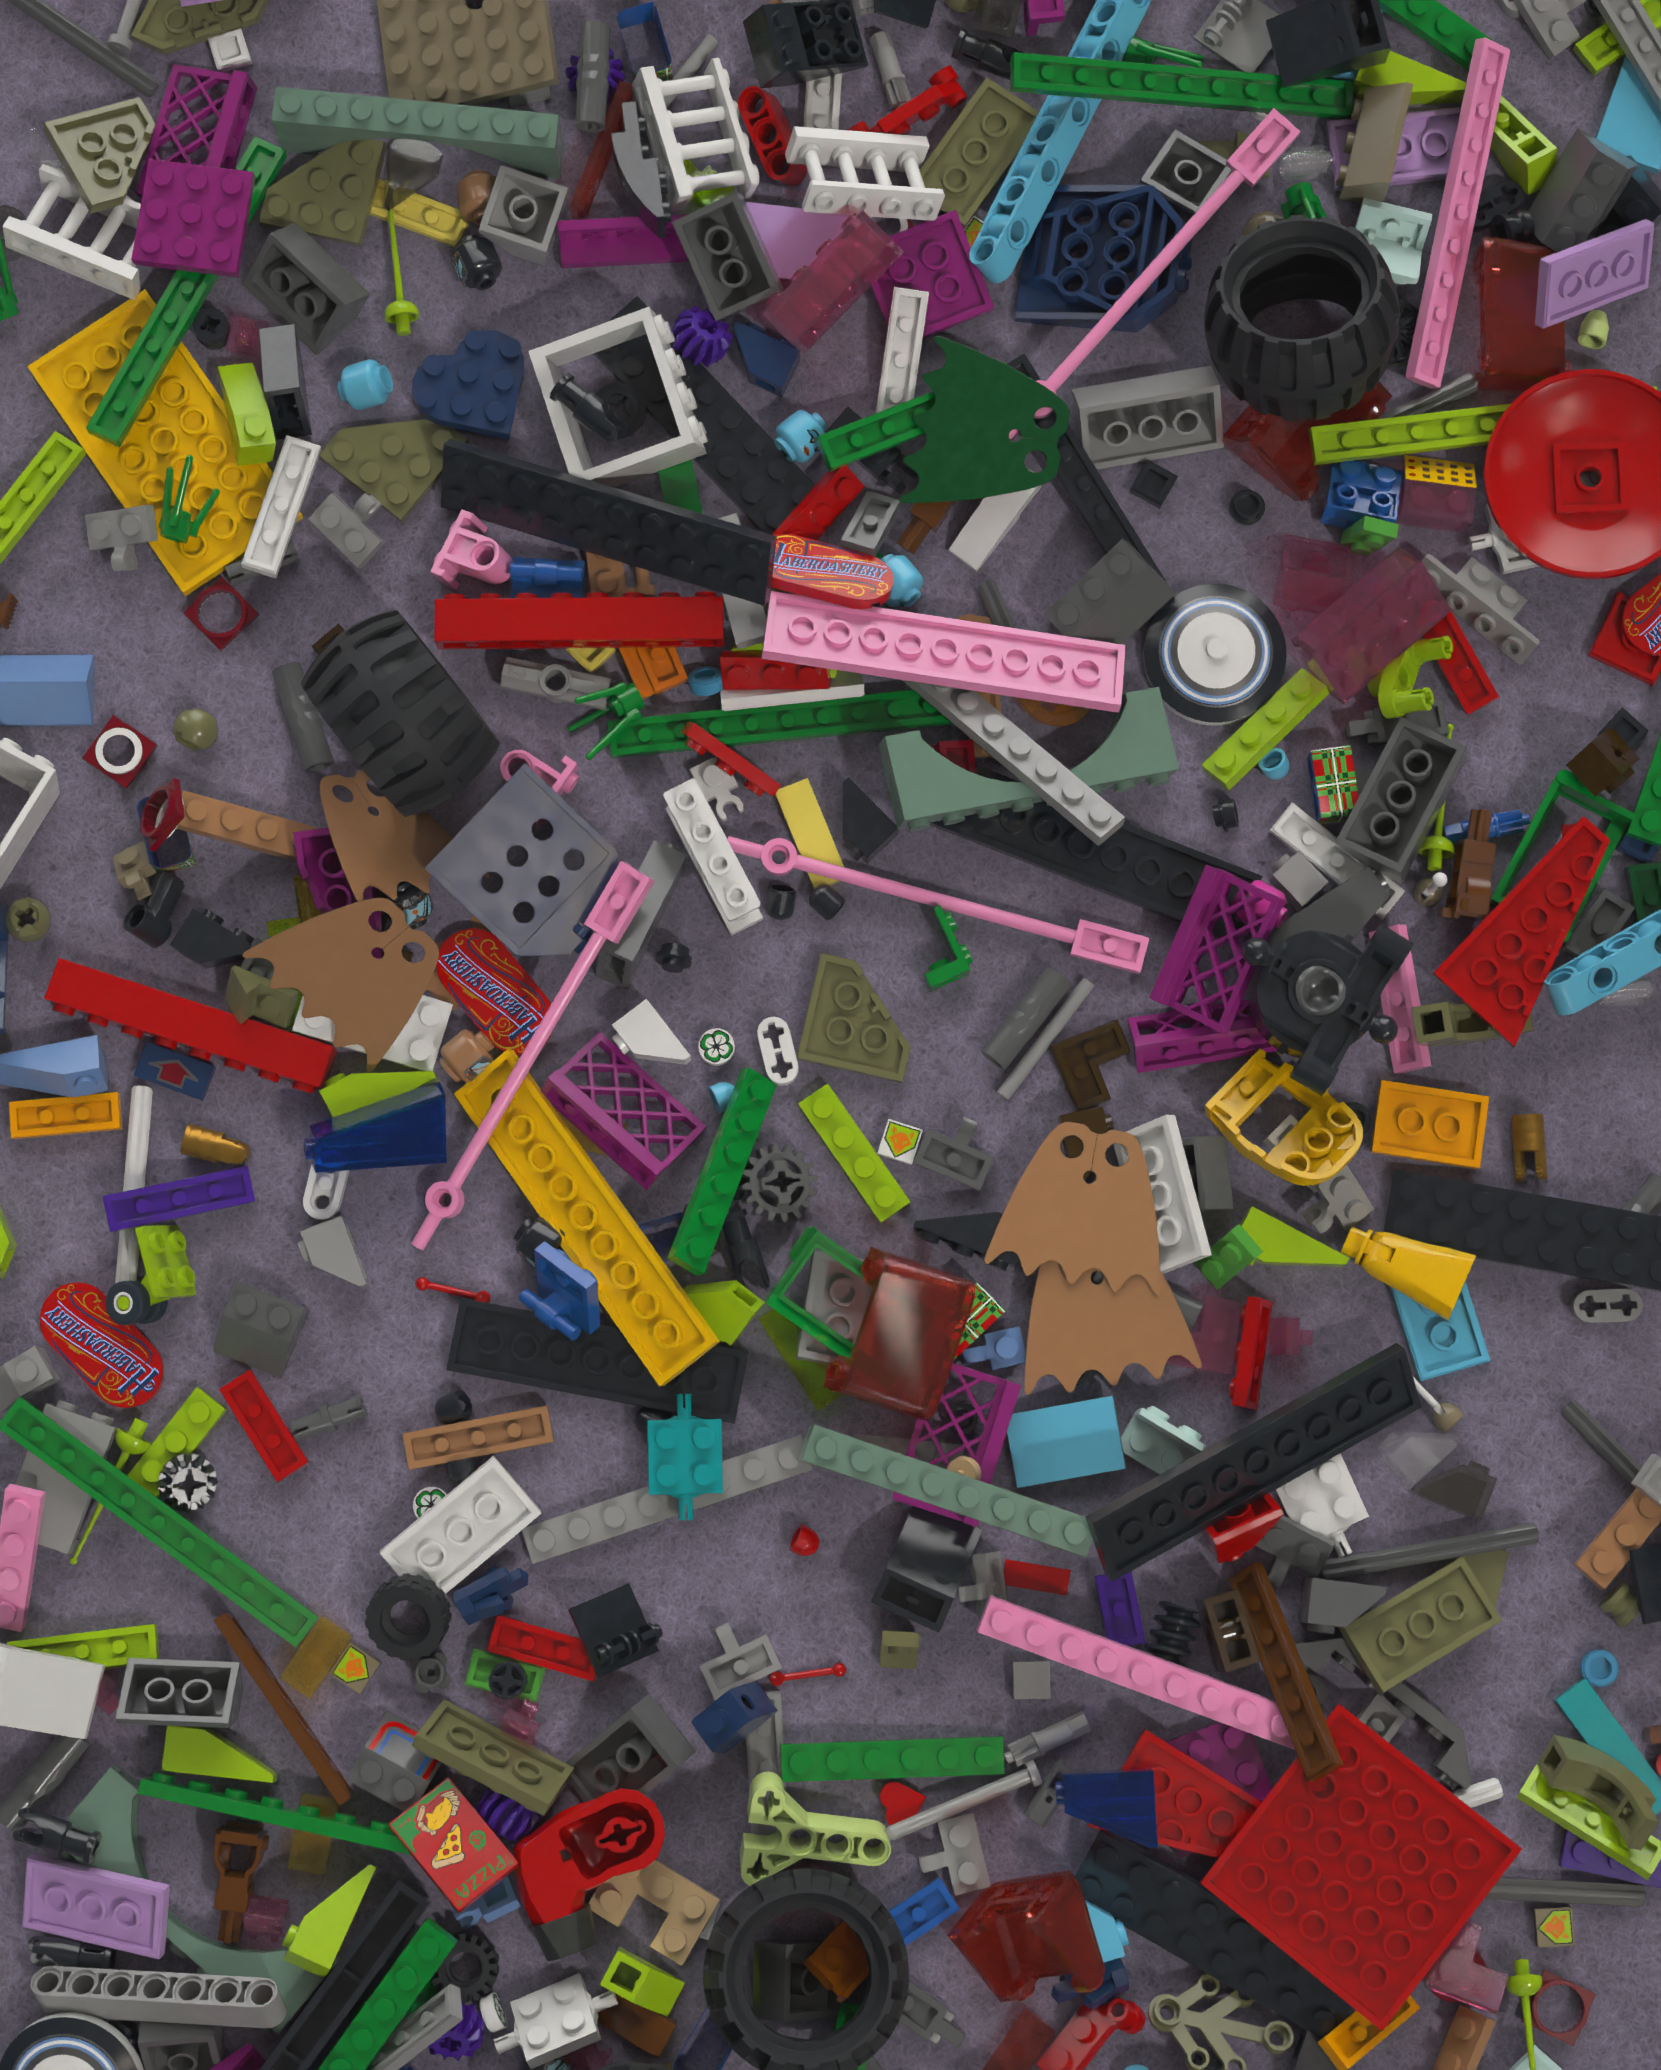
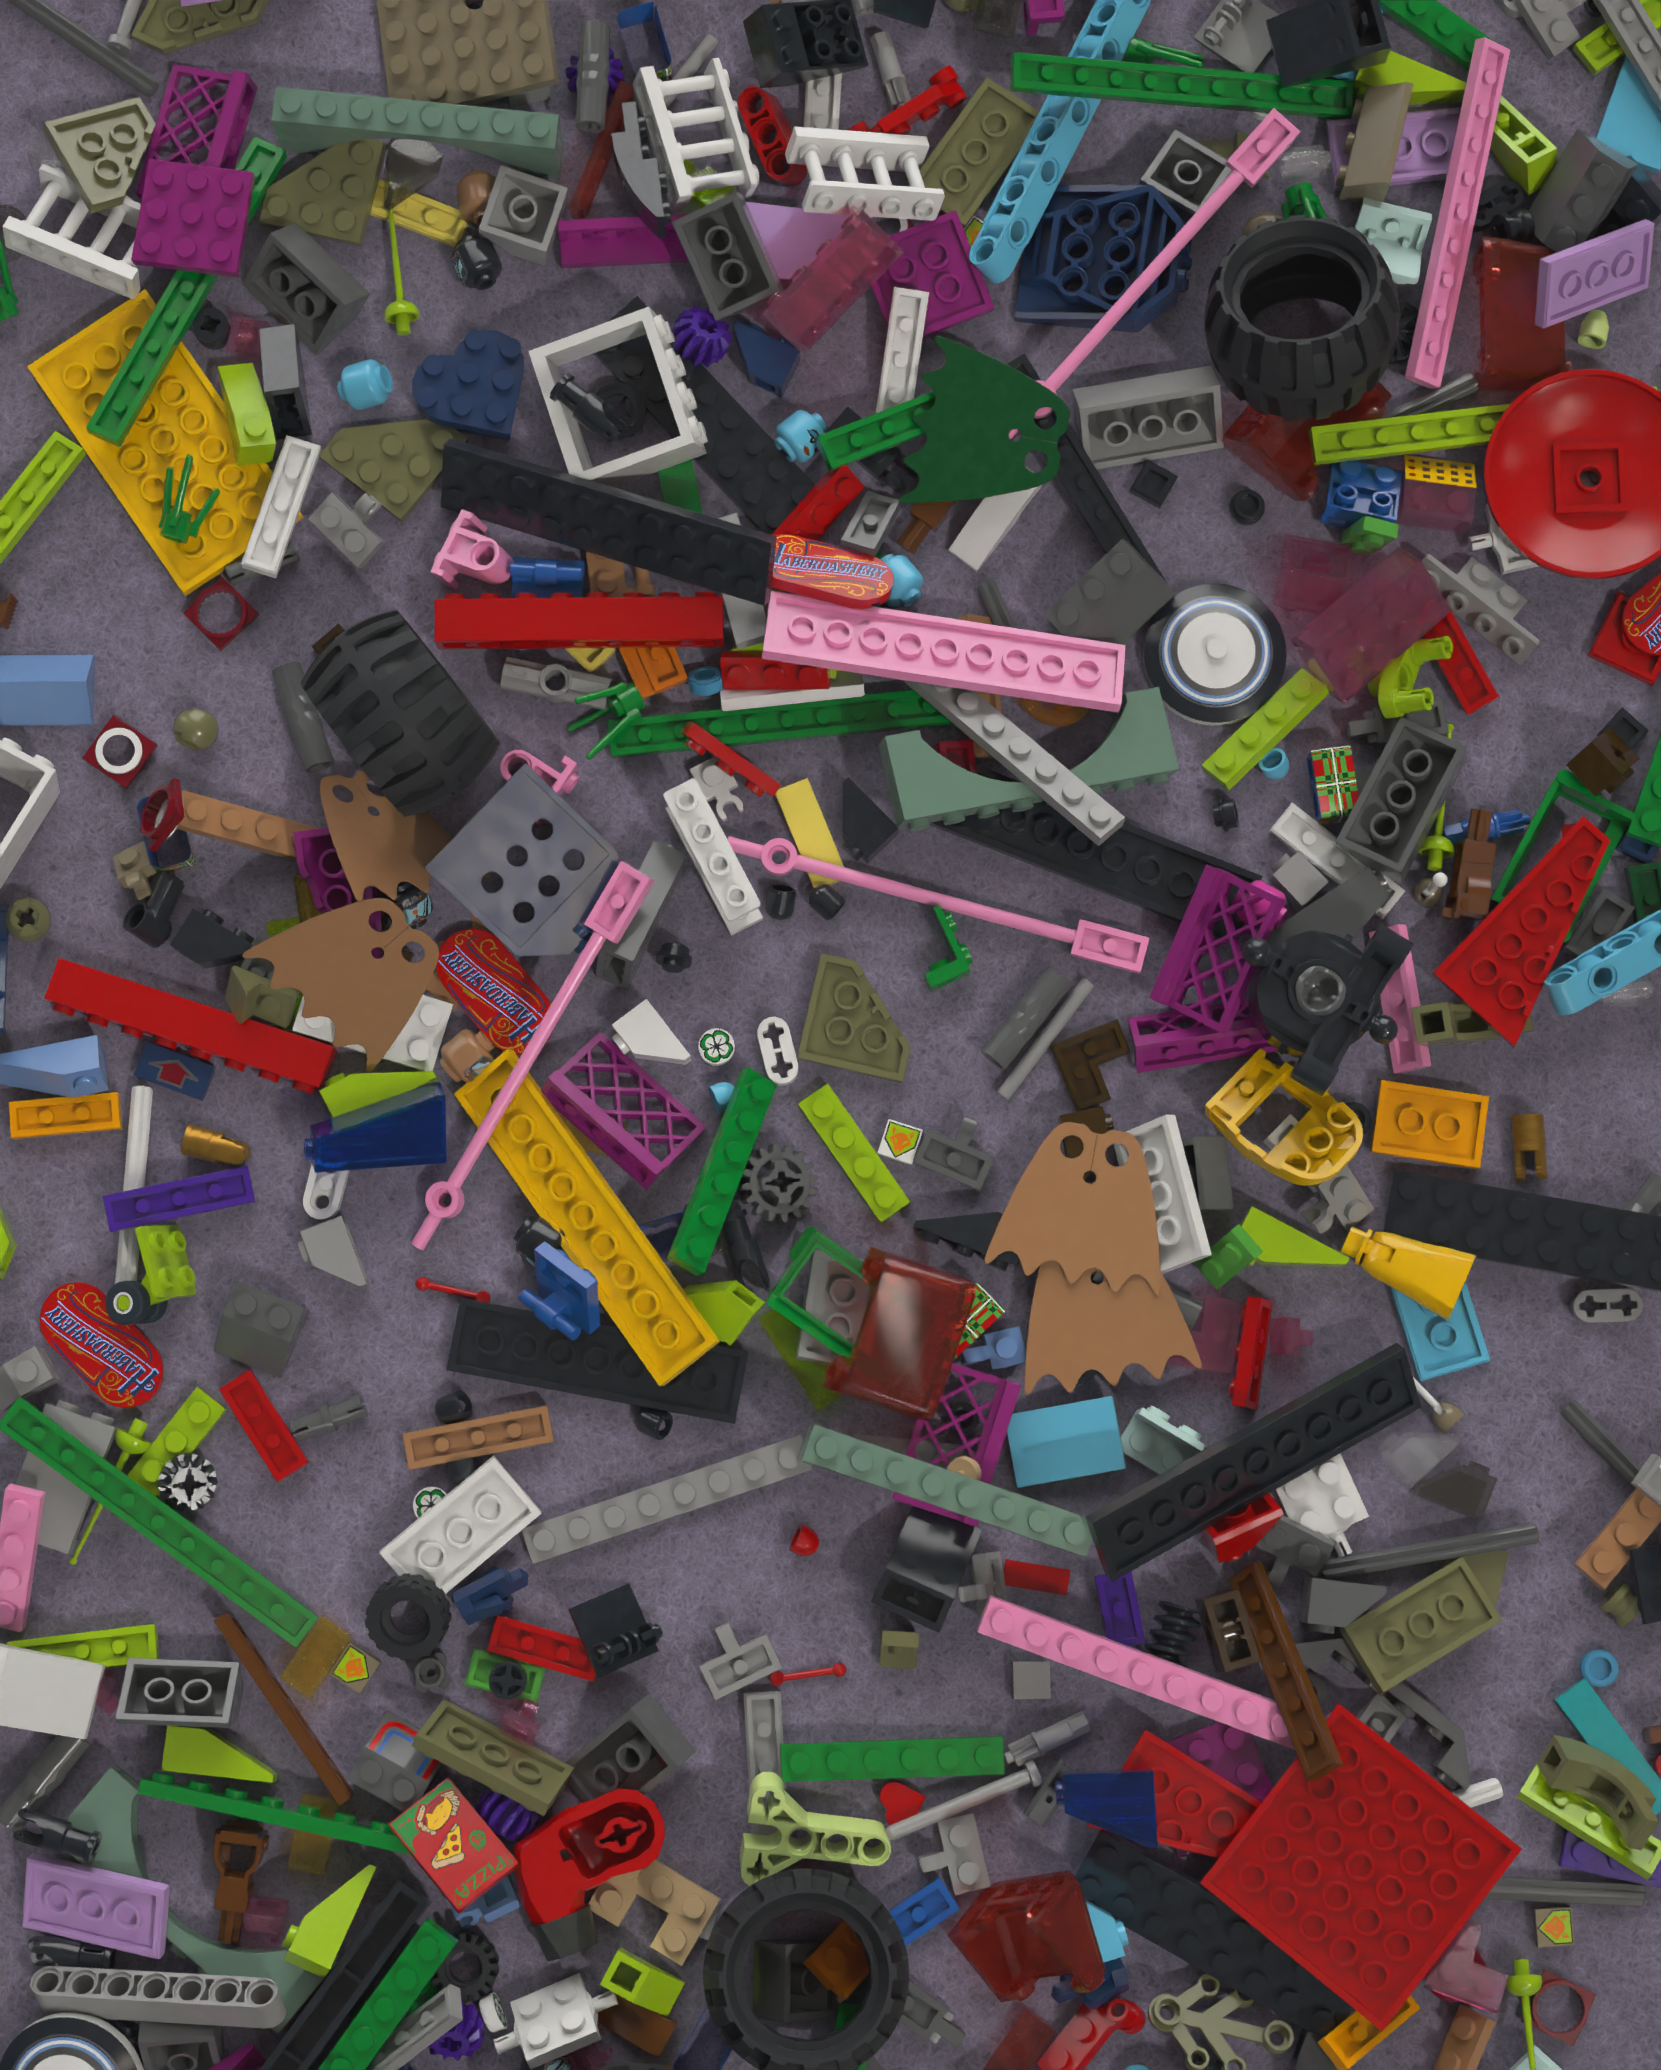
light grey plate [85,505,158,571] -> none
white tile [208,28,252,73] -> none
teal plate [647,1394,723,1520] -> none
dark blue torso [691,1681,778,1754] -> none
black piece [951,28,1024,80] -> none

